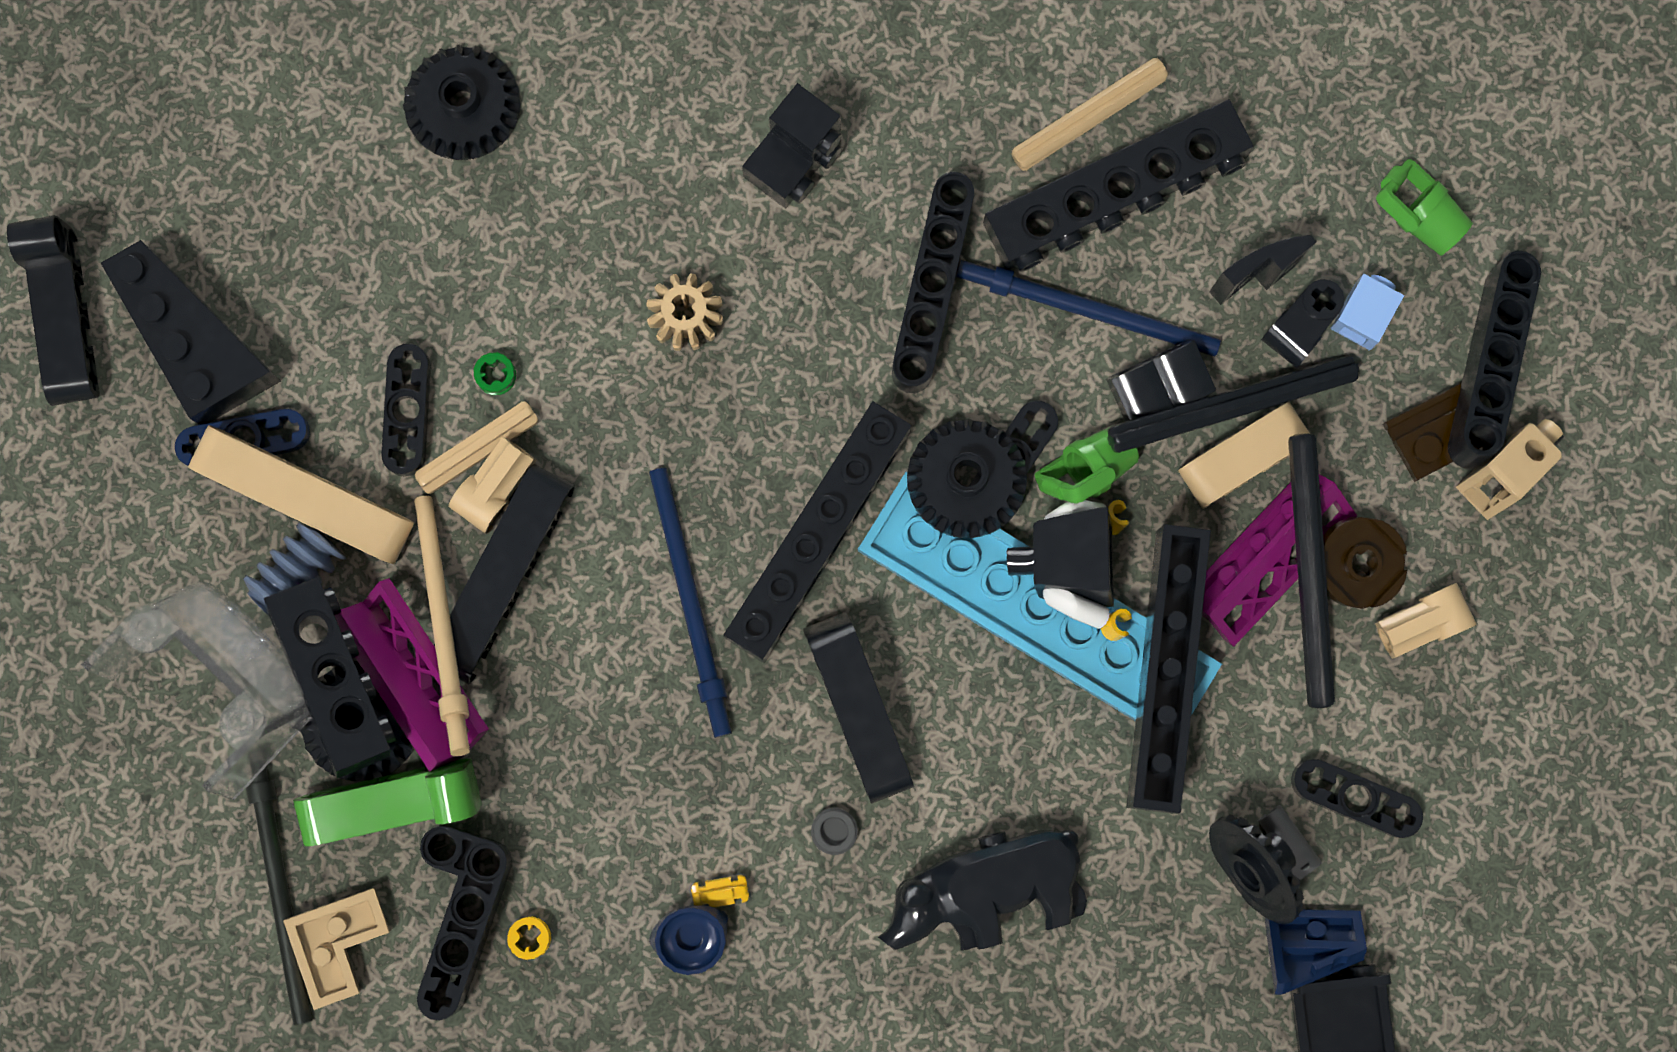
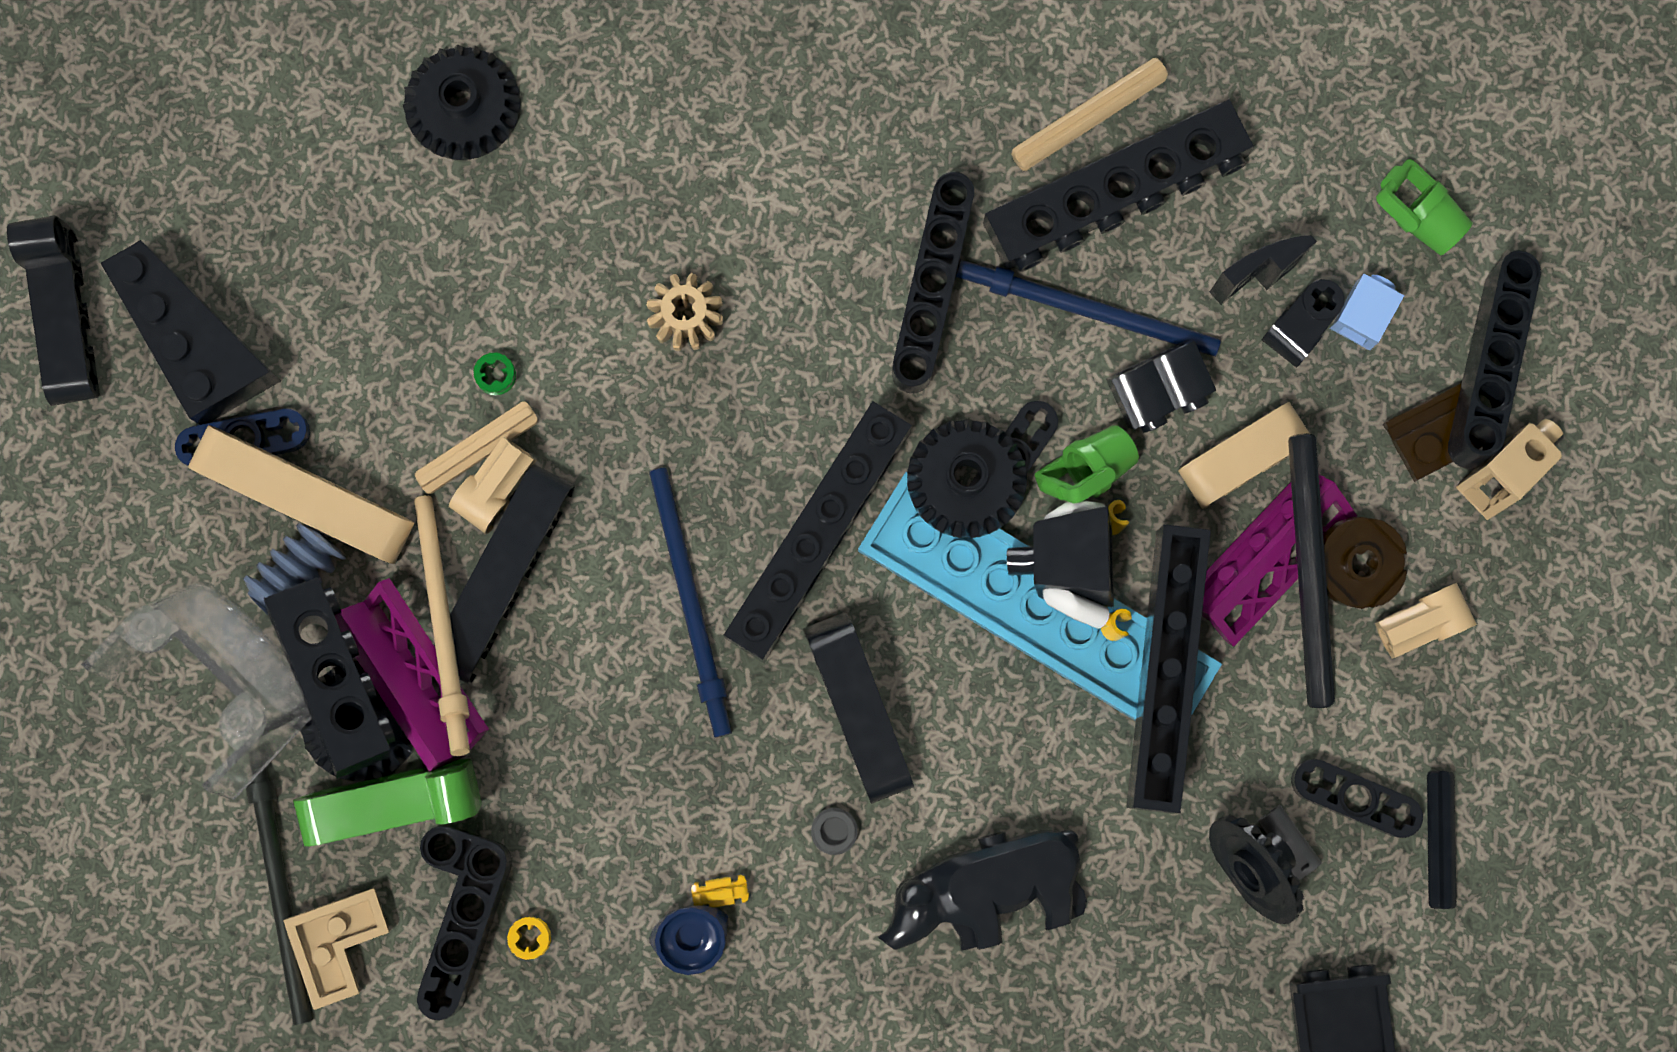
black beam [381,344,431,477] -> none
black brick [742,83,843,209] -> none
black axle [1107,356,1360,453] -> none
dark blue wing [1265,910,1367,995] -> none
none -> black axle [1427,771,1457,909]

